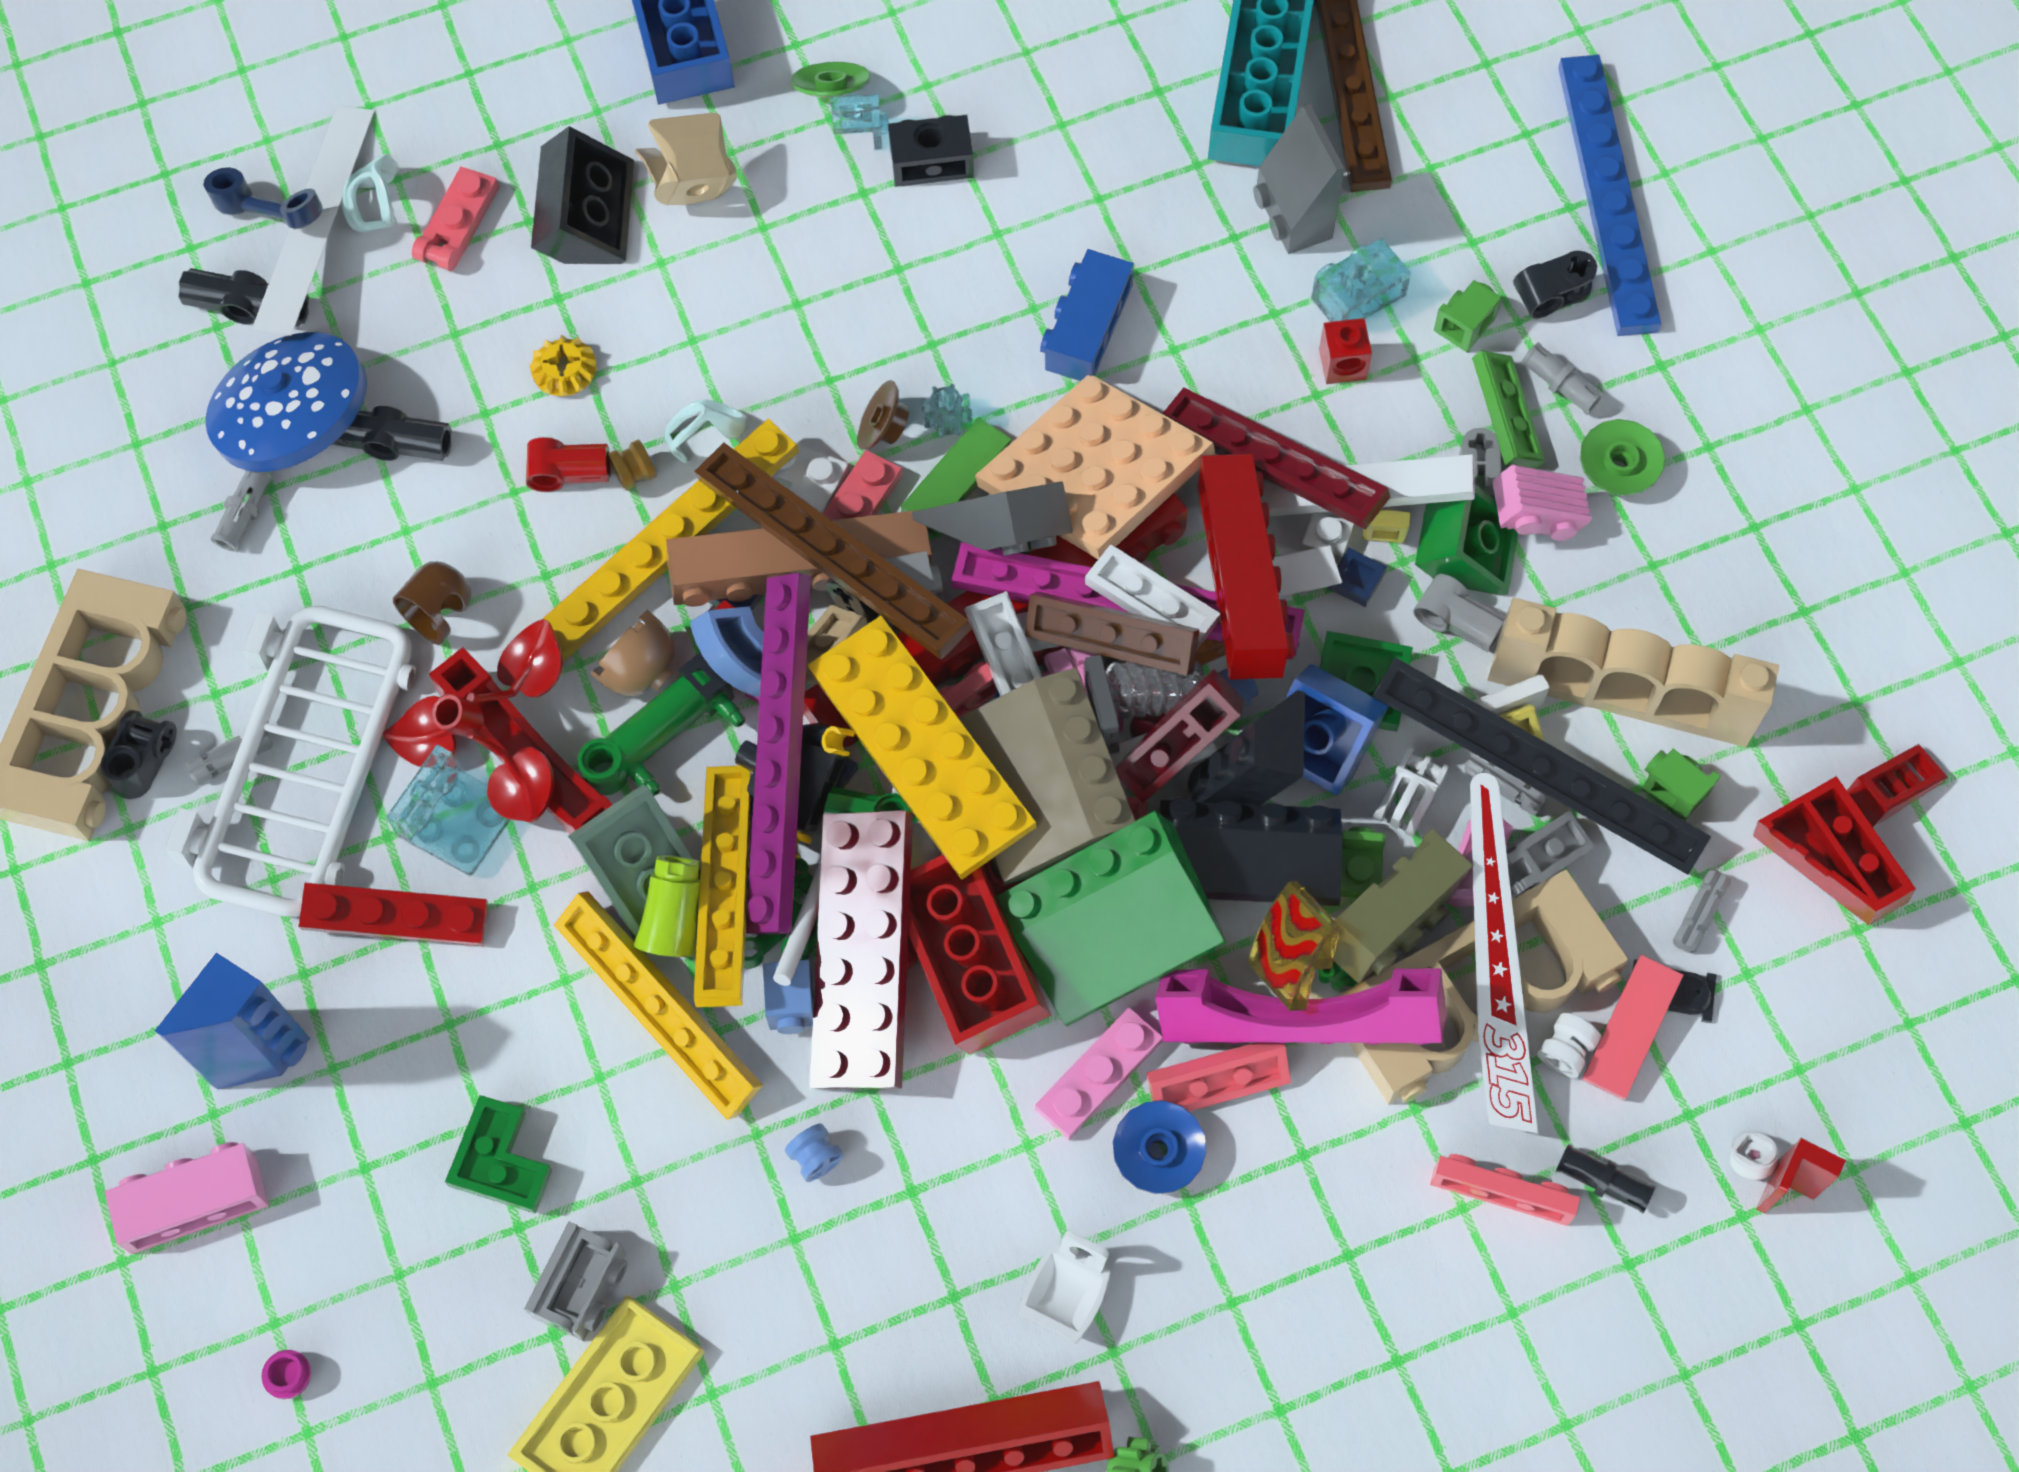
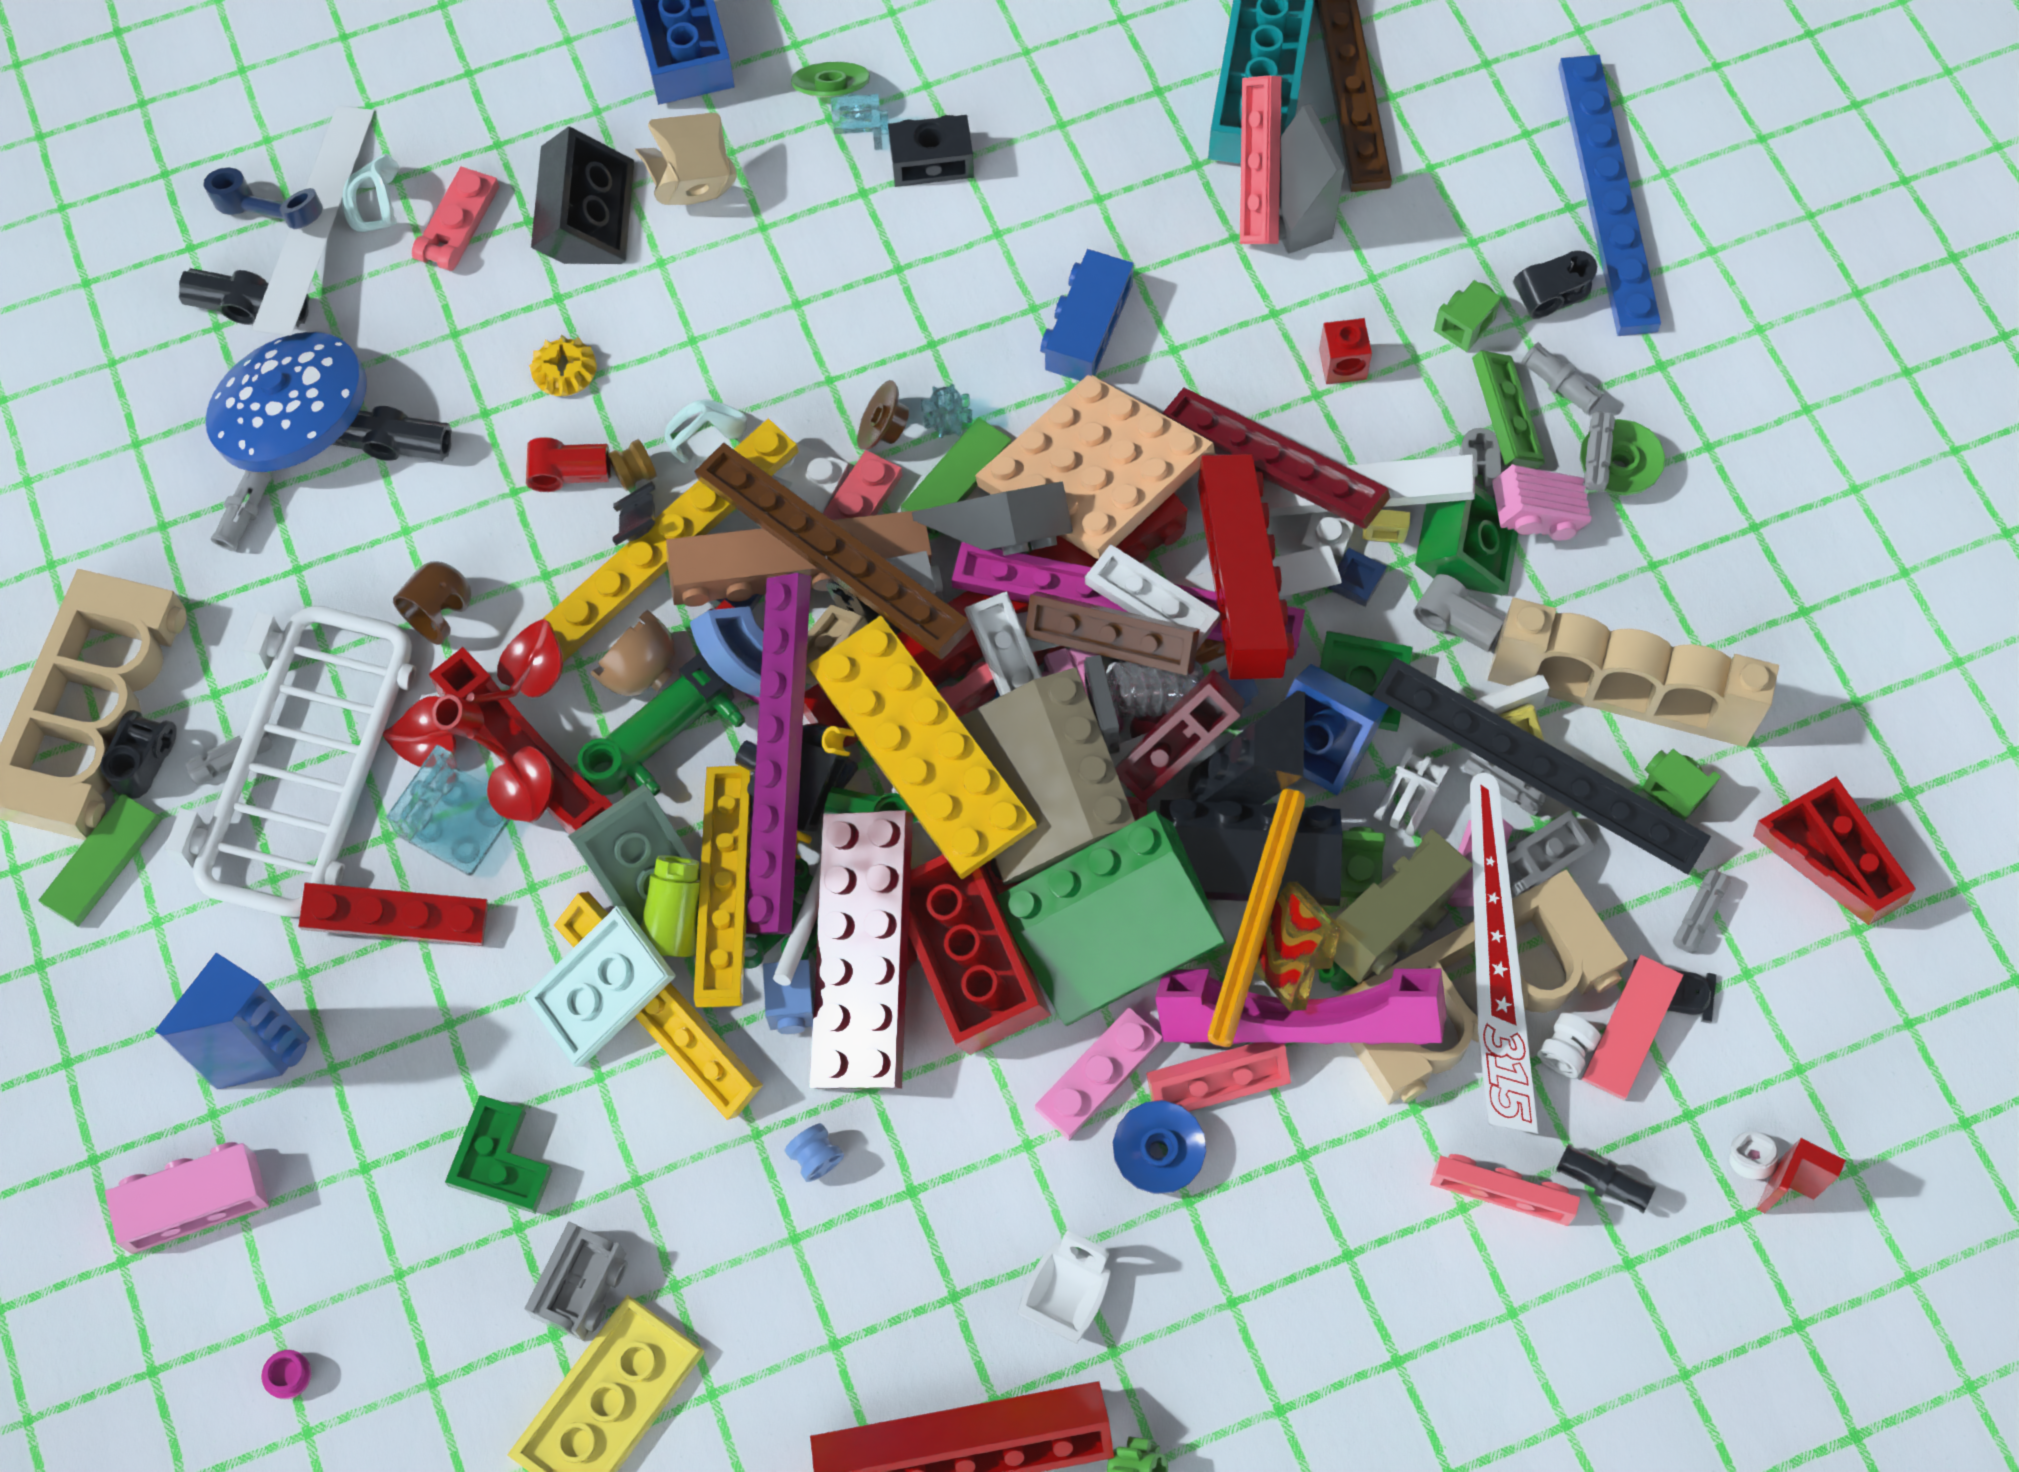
clear light blue brick [1311,238,1411,322] -> none
red slope [1847,744,1948,827] -> none
none -> bright green tile [38,794,161,927]
none -> light aqua tile [524,906,676,1067]
none -> black piece [612,481,655,546]
none -> light orange axle [1208,788,1305,1047]
none -> coral tile [1240,76,1282,244]
none -> light grey axle [1583,411,1615,492]

